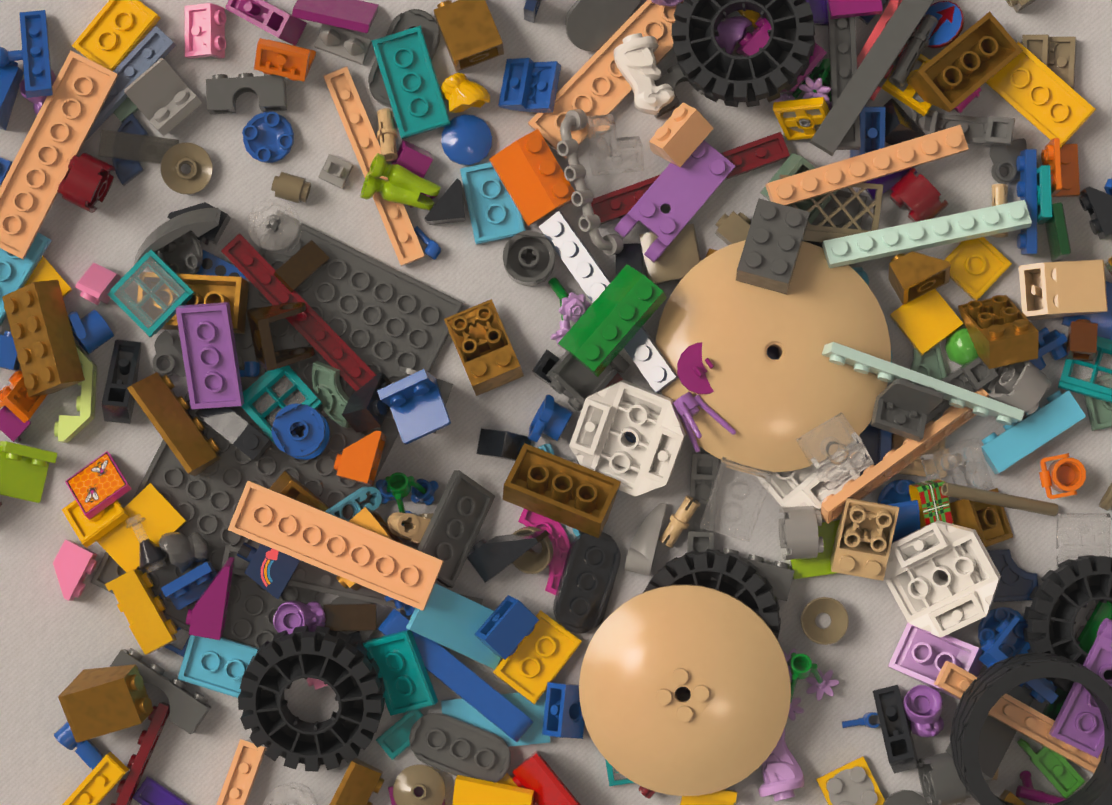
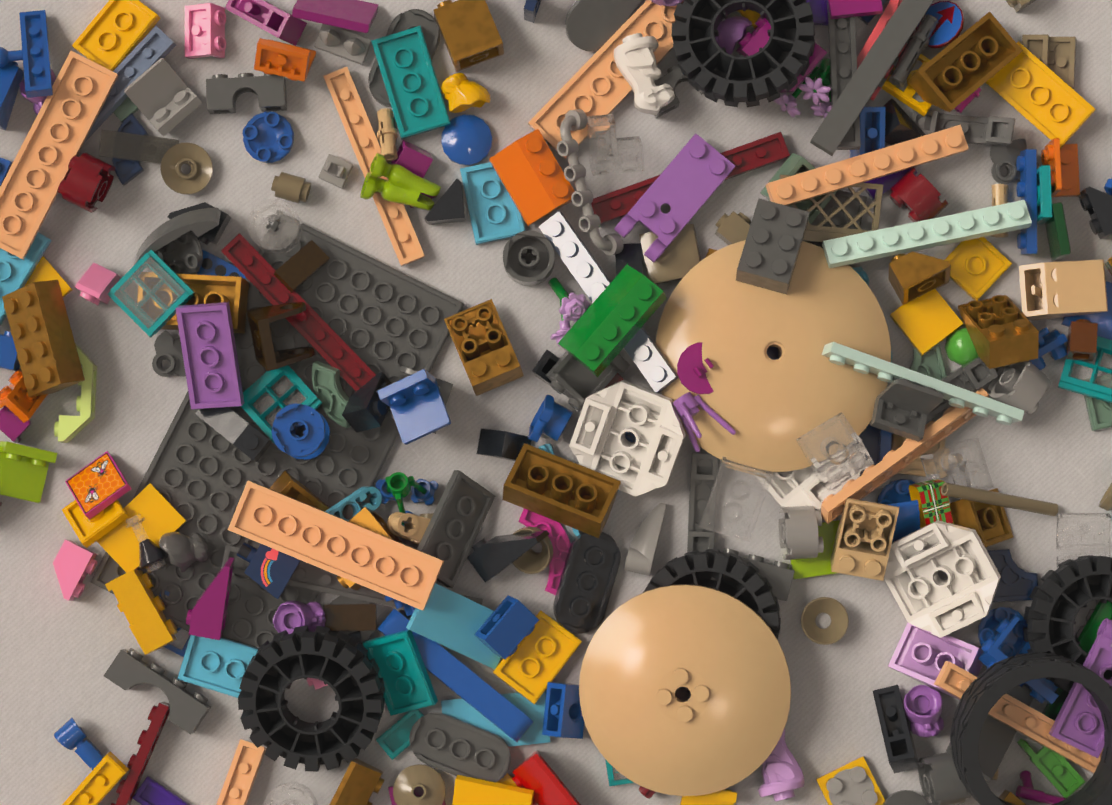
pearl gold slope [58,664,154,742] -> none
blue piece [68,309,114,355] -> none
black slope [101,340,141,424] -> none
pearl gold slope [127,372,221,476] -> none
blue bracket [161,562,217,610] -> none
blue hand [239,361,259,377] -> none
orange slope [334,430,387,487] -> none
blue hand [414,226,441,260] -> none
blue slope [498,58,561,113] -> none
light nougat slope [649,103,714,167] -> none
tan pin [659,495,700,548] -> none
yellow piece [773,97,830,141] -> none
plant [783,649,839,721] -> none
blue hand [842,712,880,728] -> none
medium azure brick [978,390,1086,474] -> none
orange piece [1039,453,1086,499] -> none

